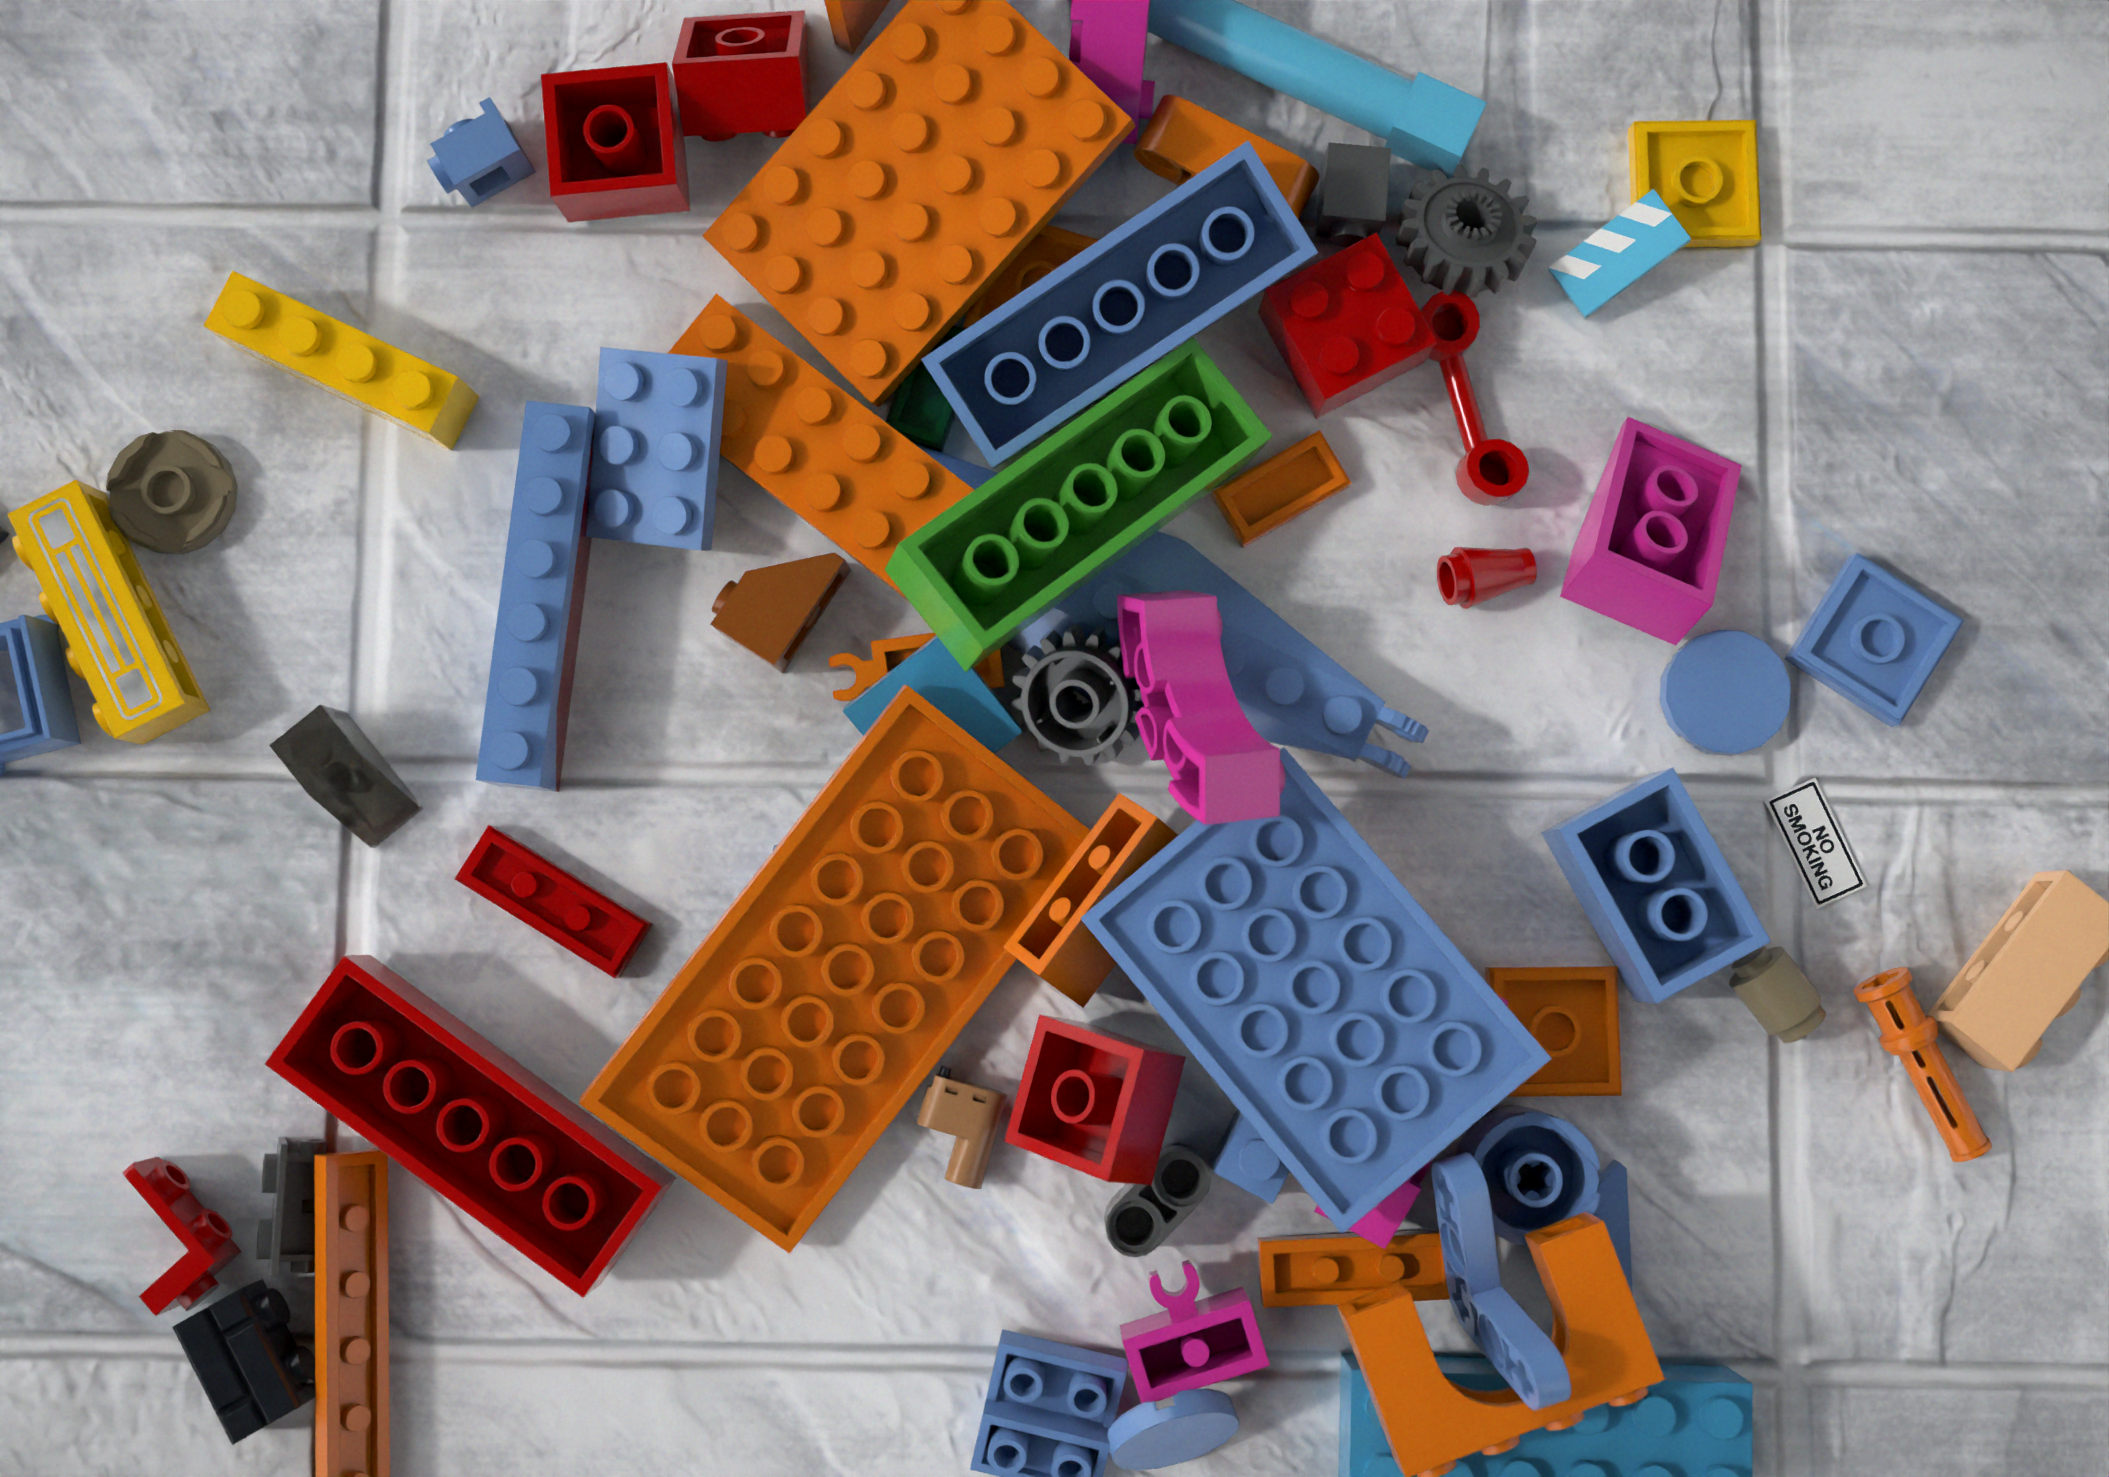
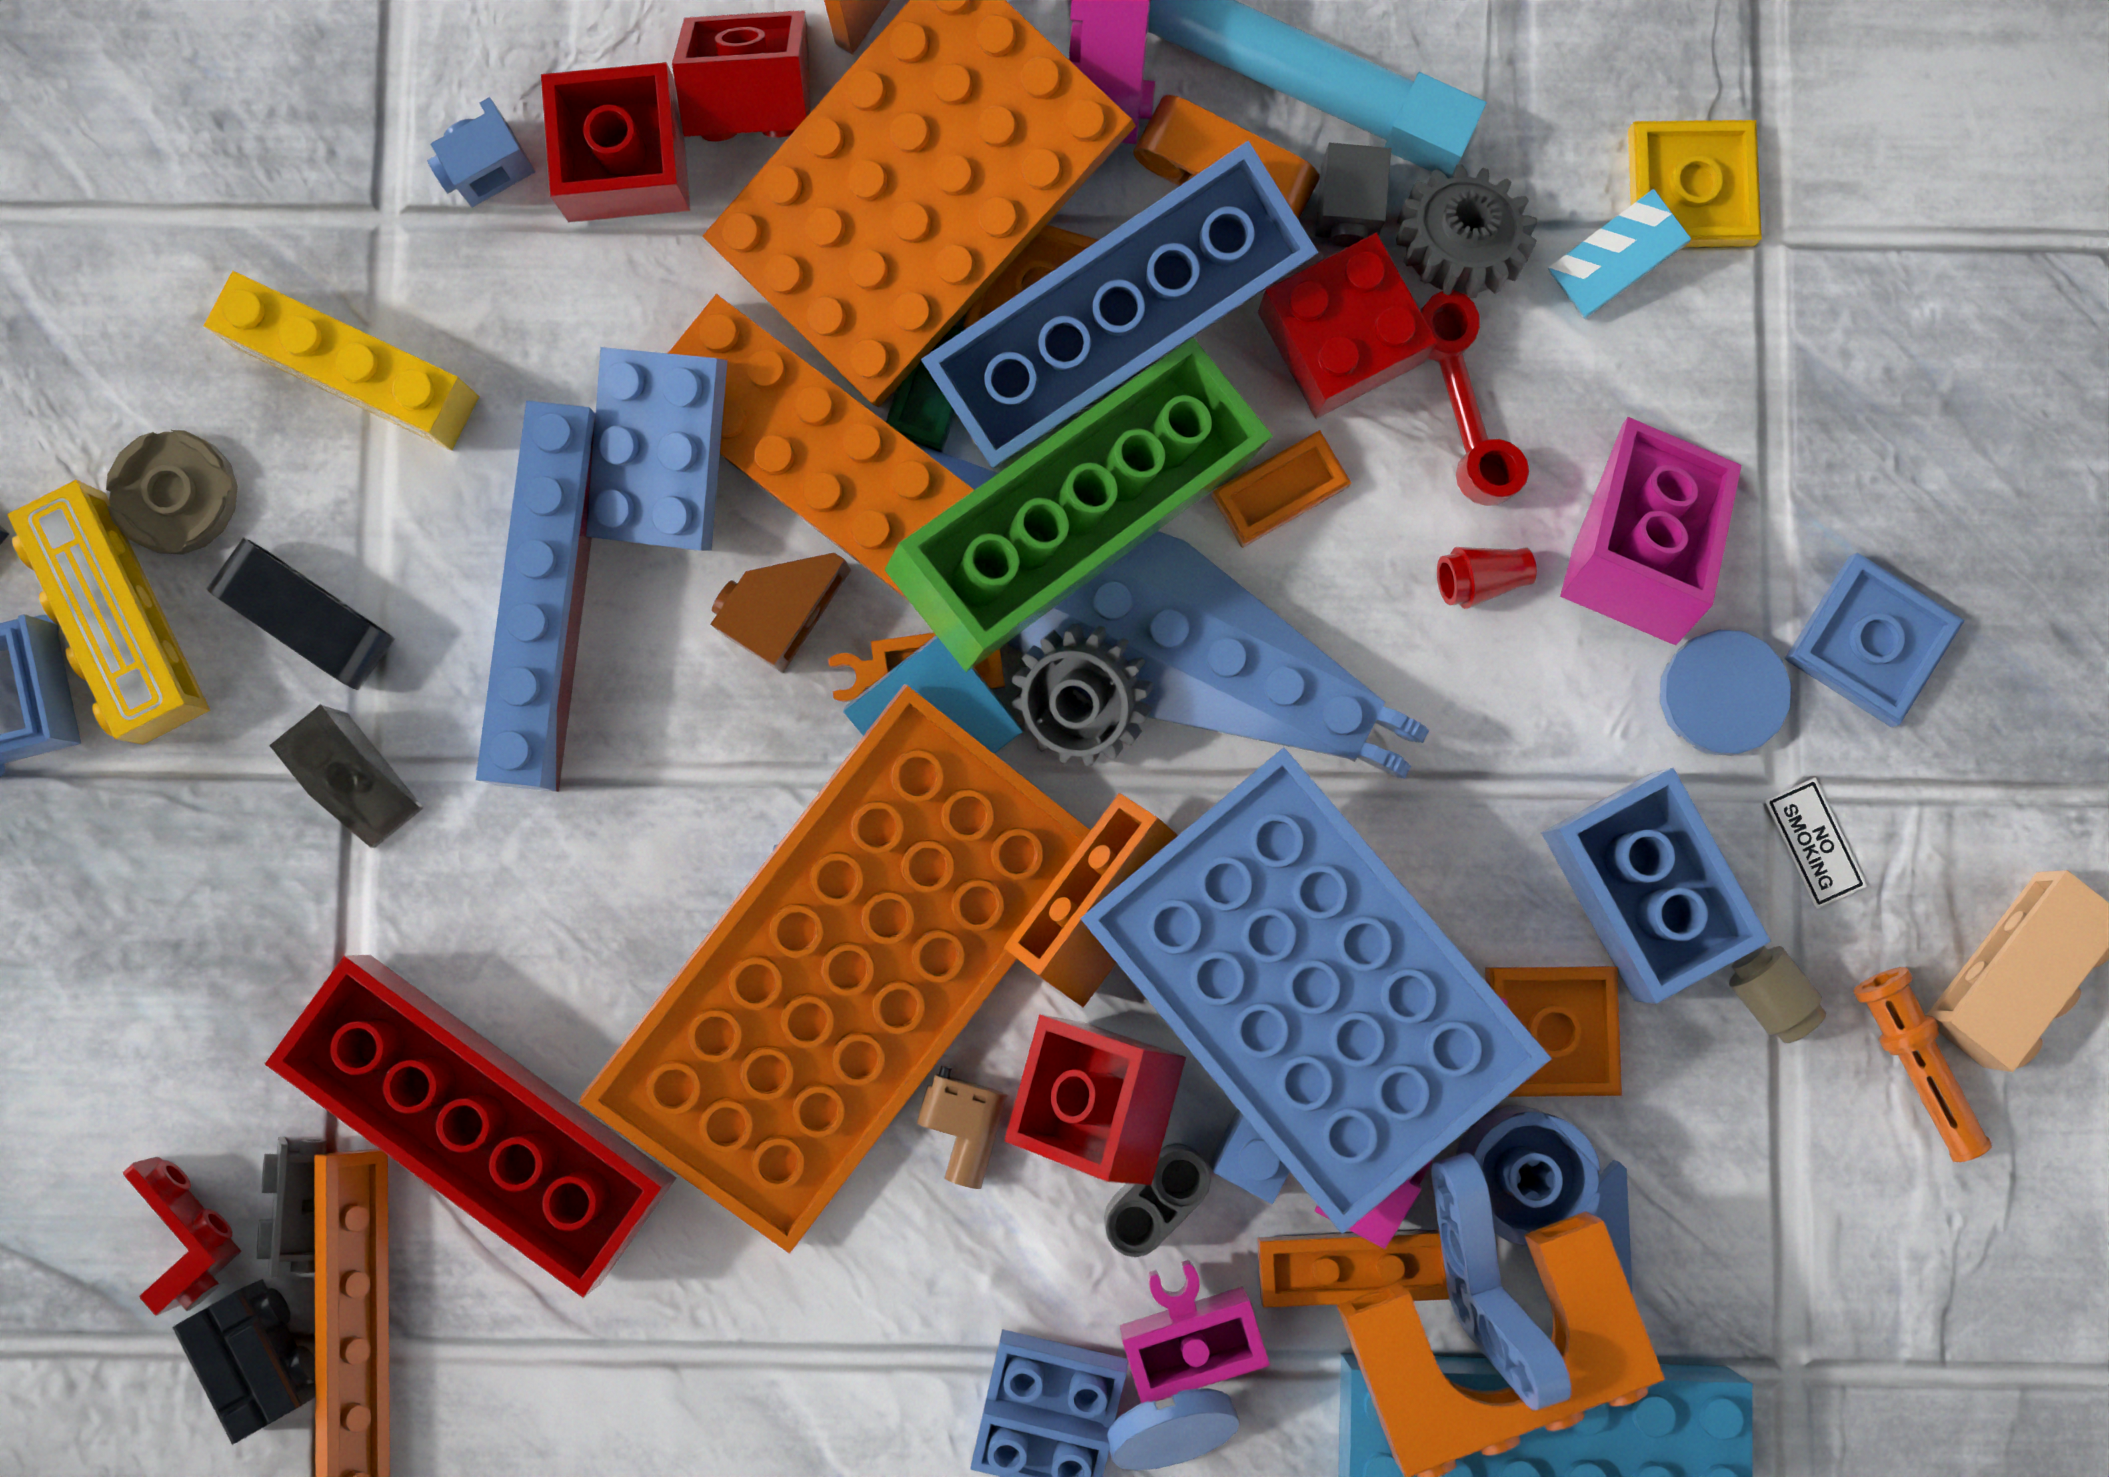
red tile [455,825,653,979] -> none
dark pink brick [1117,590,1285,825] -> none
none -> black beam [206,537,395,691]

